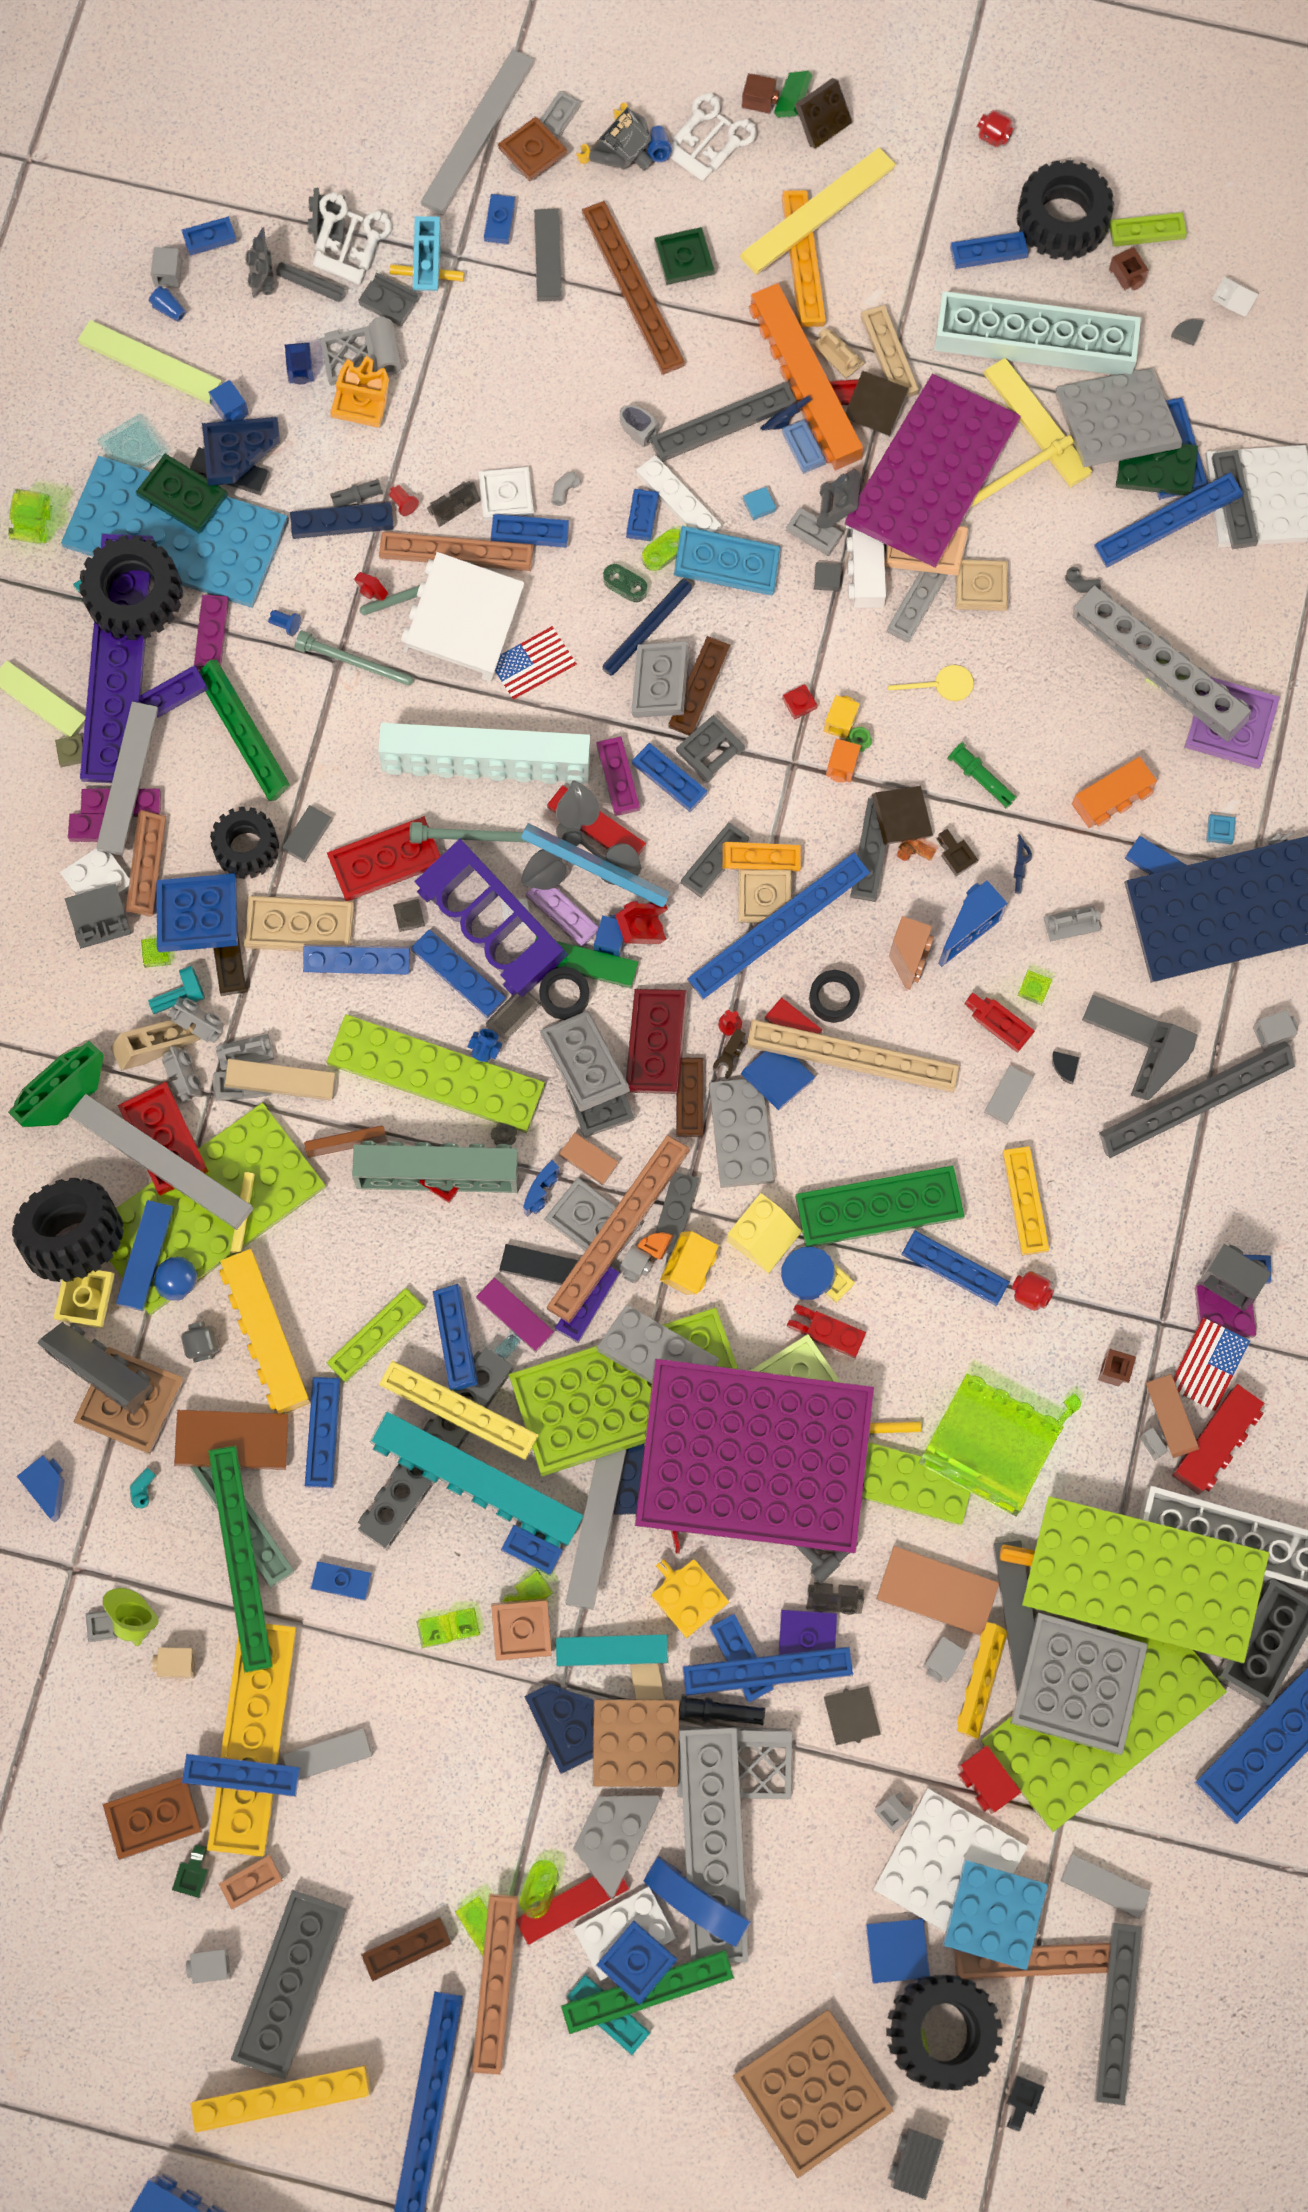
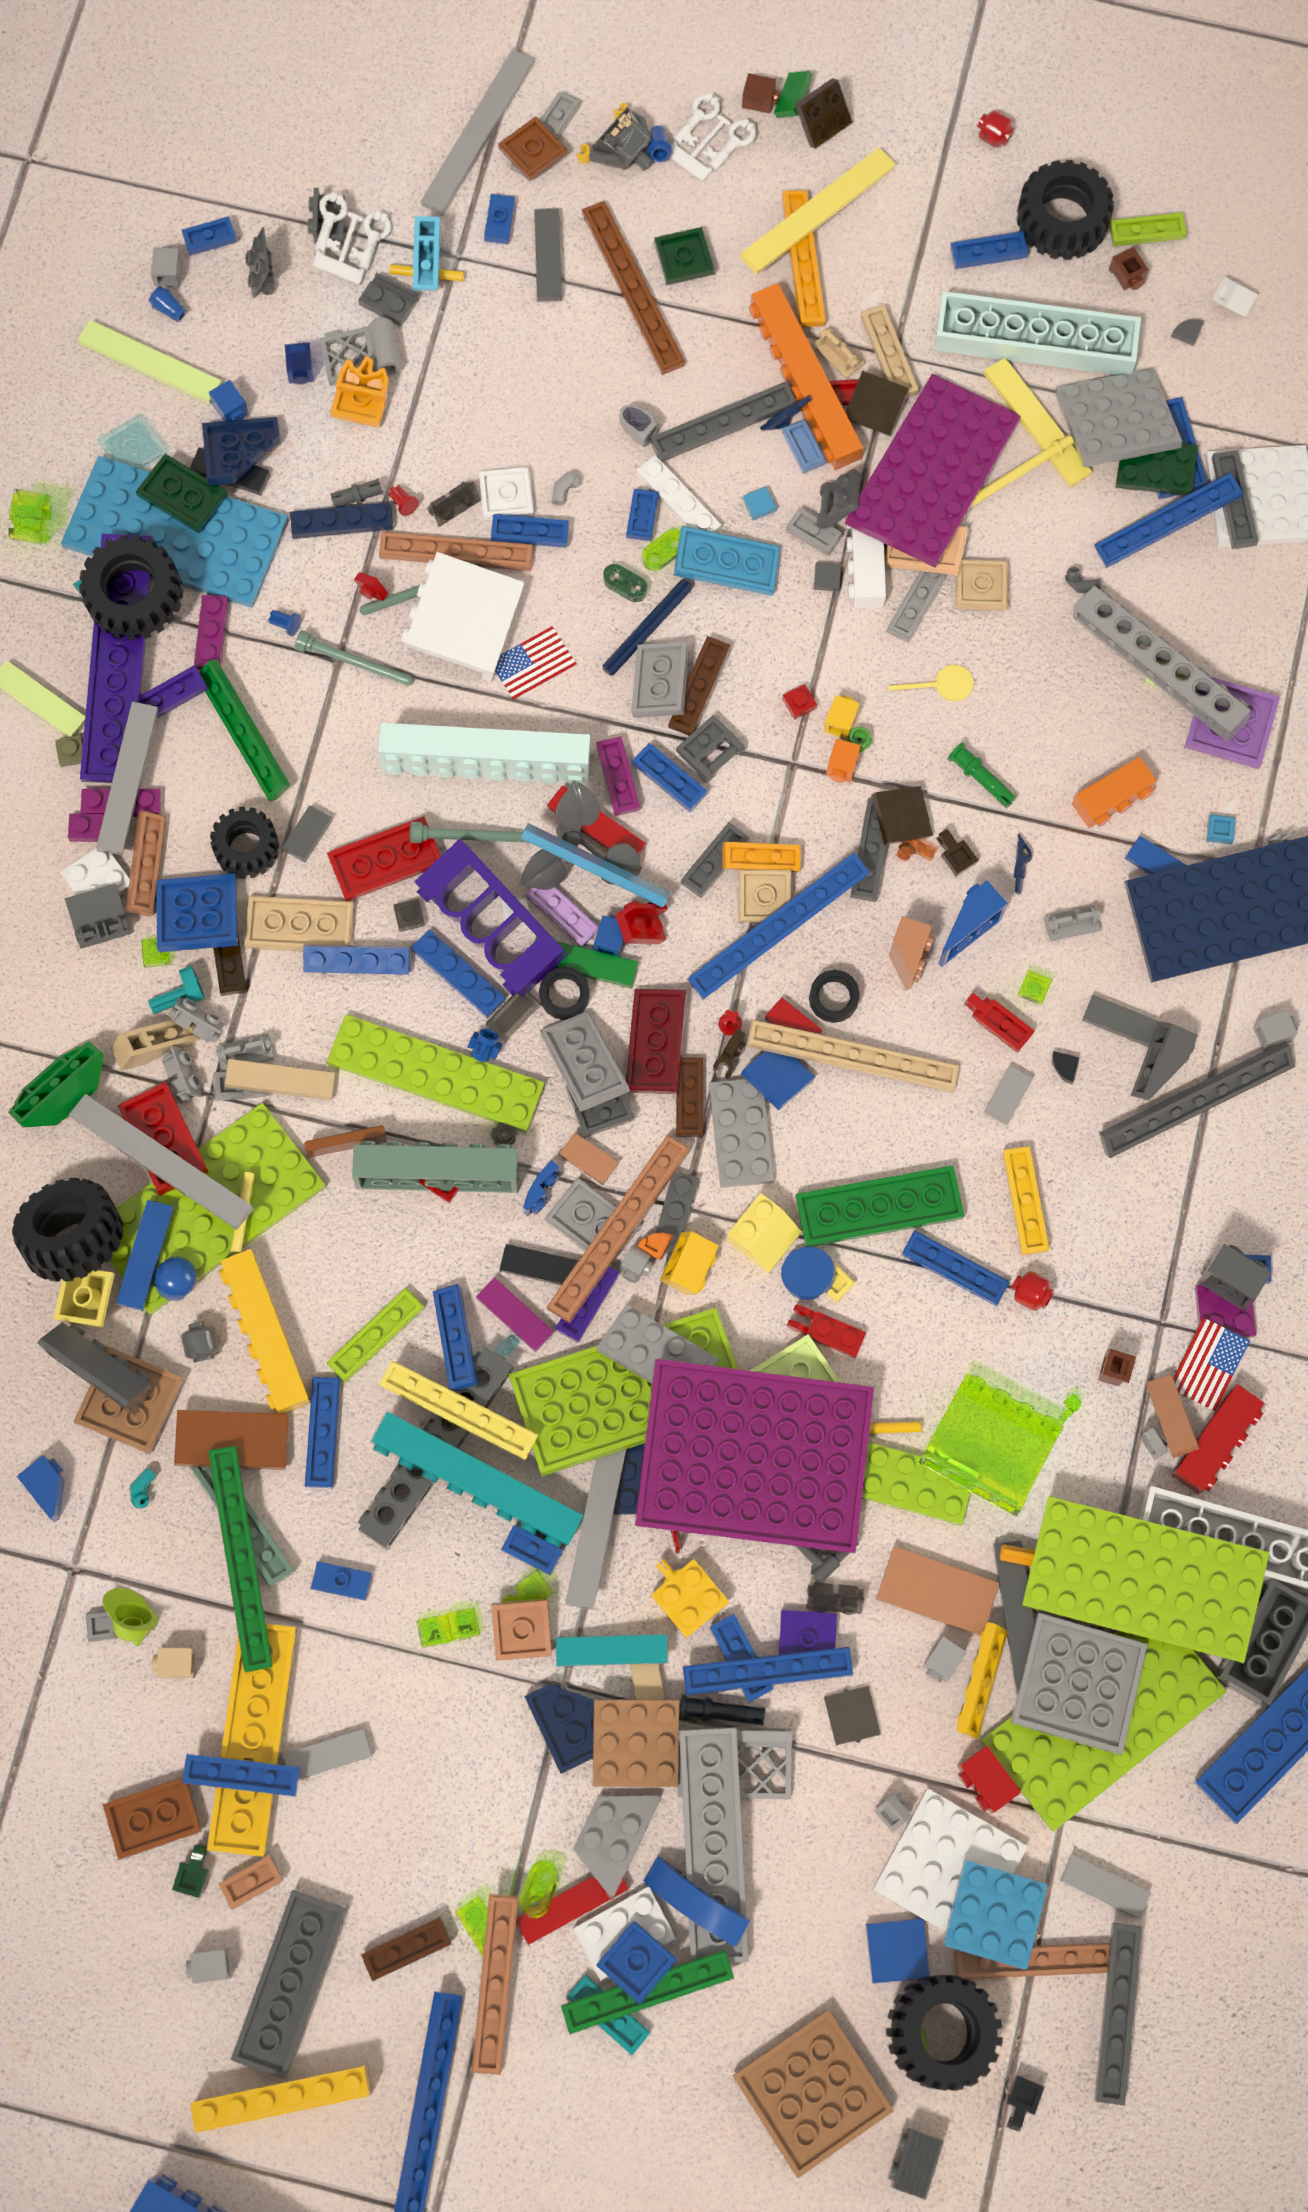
dark grey axle [276,262,346,302] -> none

